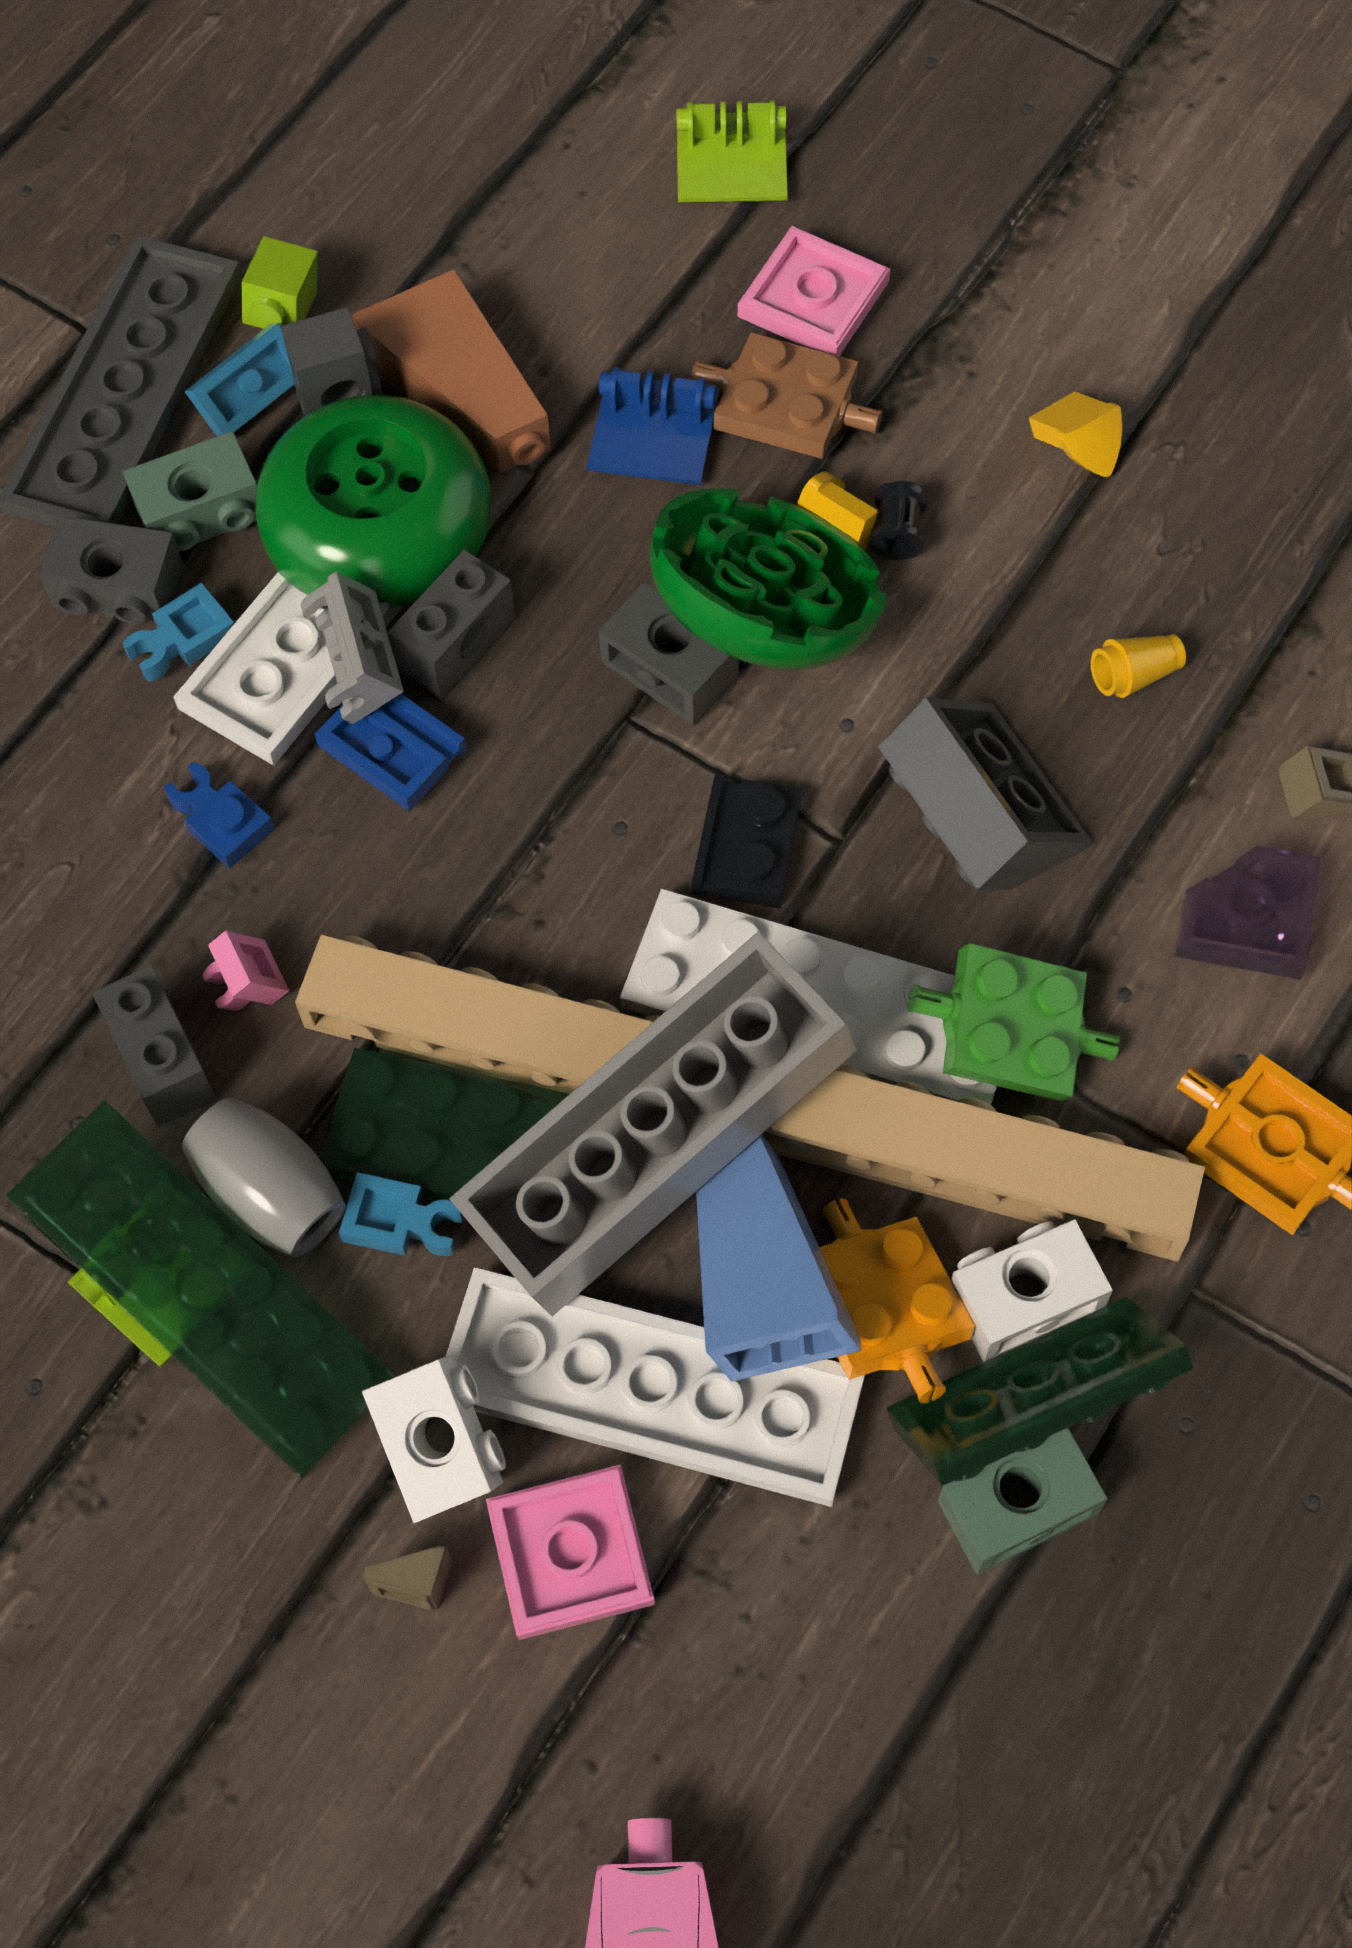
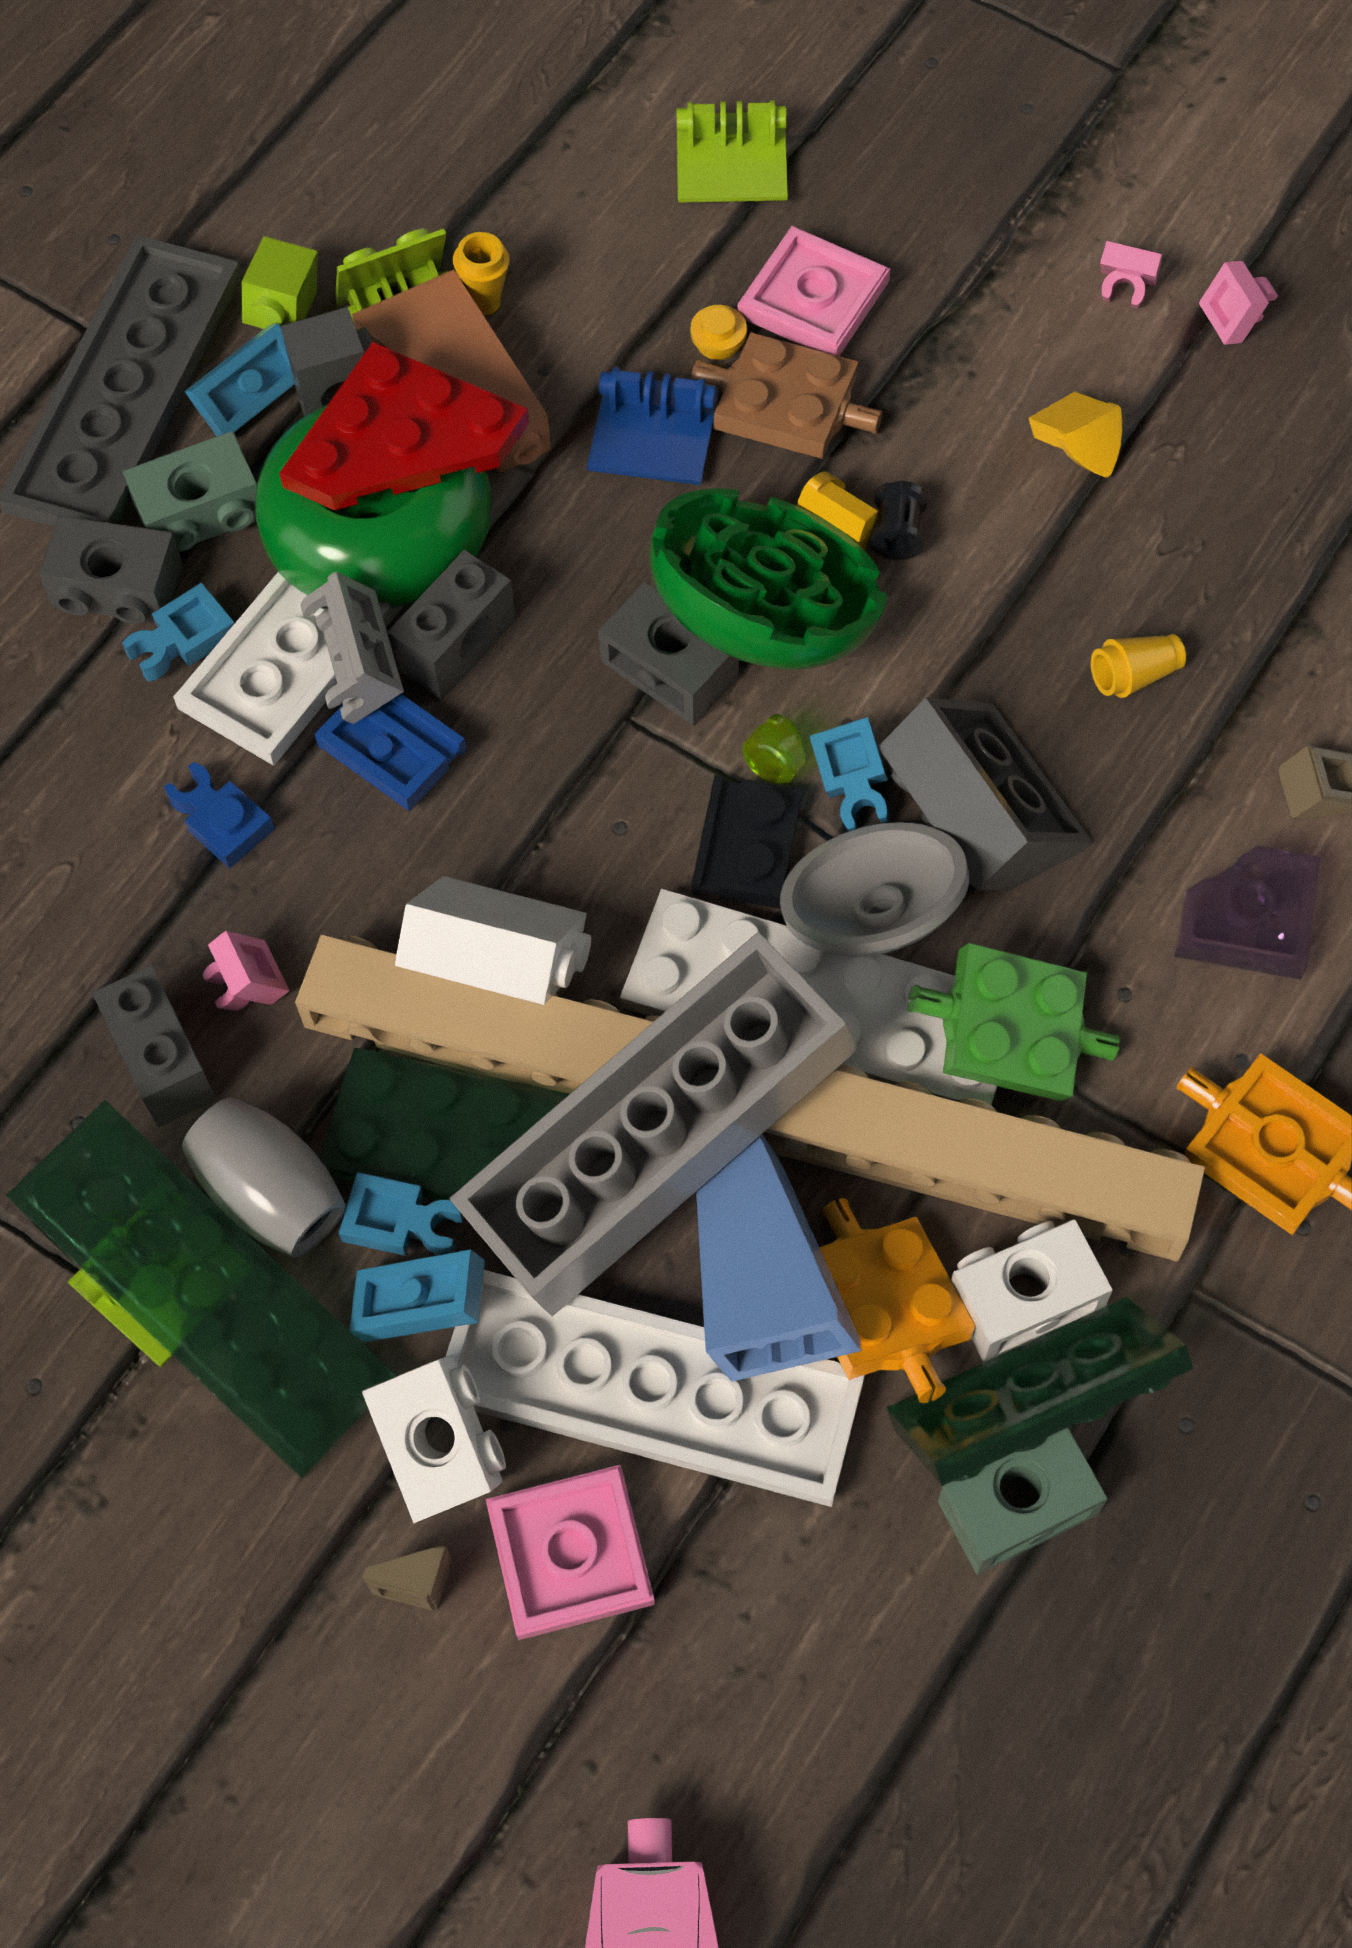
none -> red plate [279,342,529,511]
none -> lime hinge [335,228,447,323]
none -> dark azure plate [349,1250,485,1342]
none -> white brick [395,876,591,1005]
none -> yellow cone [453,232,509,315]
none -> yellow plate [690,305,747,360]
none -> clear neon green tile [742,714,805,784]
none -> light grey dish [780,822,970,957]
none -> dark azure plate [810,717,890,831]
none -> bright pink tile [1100,241,1162,309]
none -> bright pink tile [1199,261,1278,345]

